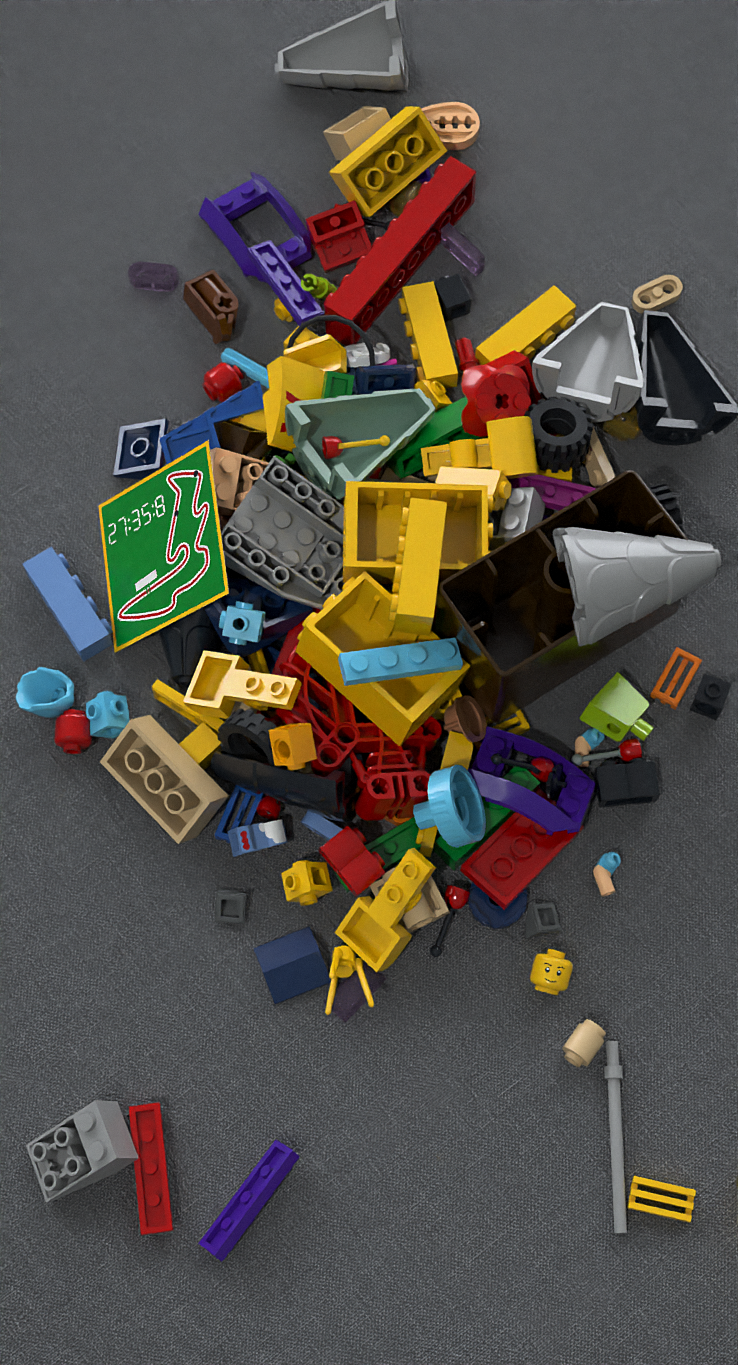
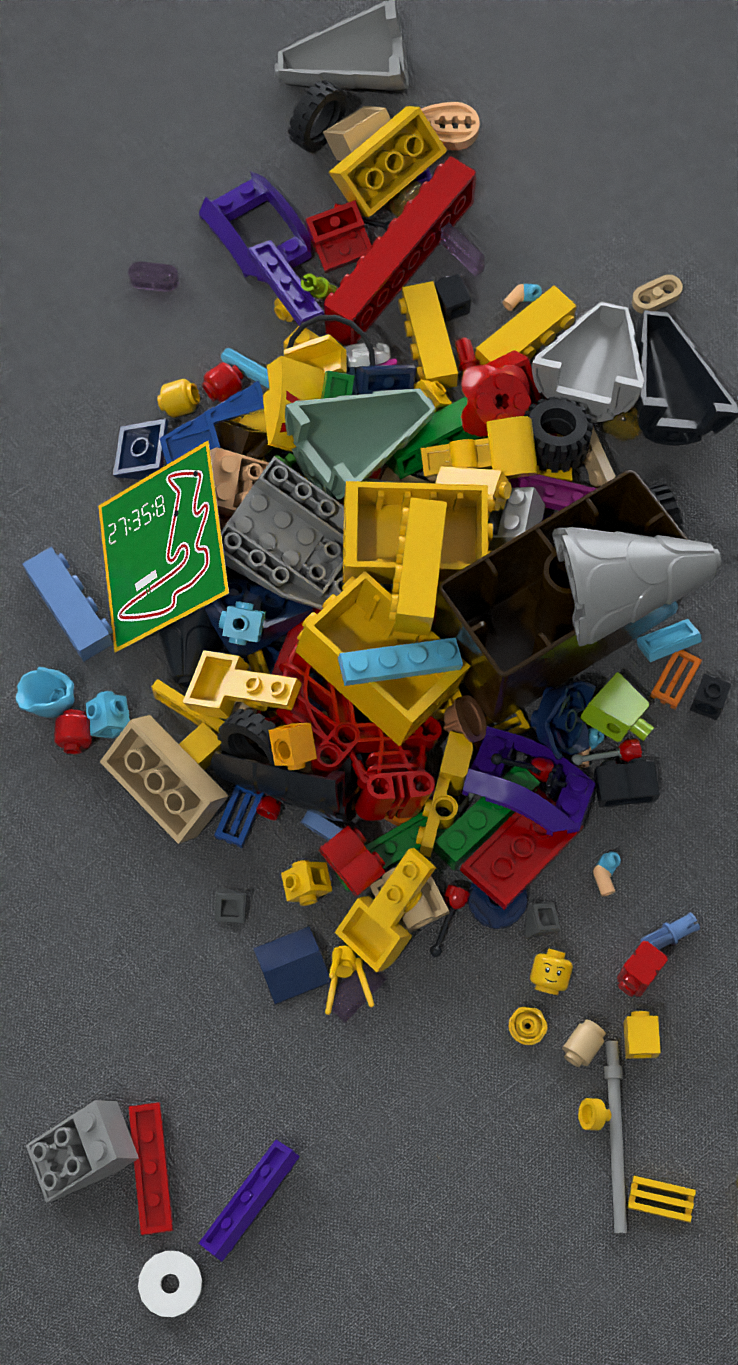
reddish brown piece [183,269,238,345] -> none
medium blue leg [228,819,288,857] -> none
hinge [322,435,390,459] -> none
medium azure piece [413,765,486,847] -> none
none -> white tile [138,1251,202,1317]
none -> yellow head [157,379,200,418]
none -> black tyre [288,80,347,153]
none -> arm [502,284,542,311]
none -> yellow plate [509,1007,547,1045]
none -> dark blue brick [531,681,596,760]
none -> yellow tile [578,1098,611,1131]
none -> red brick [617,941,668,997]
none -> yellow brick [623,1011,661,1059]
none -> medium azure tile [637,619,702,662]
none -> medium blue axle [640,912,700,950]

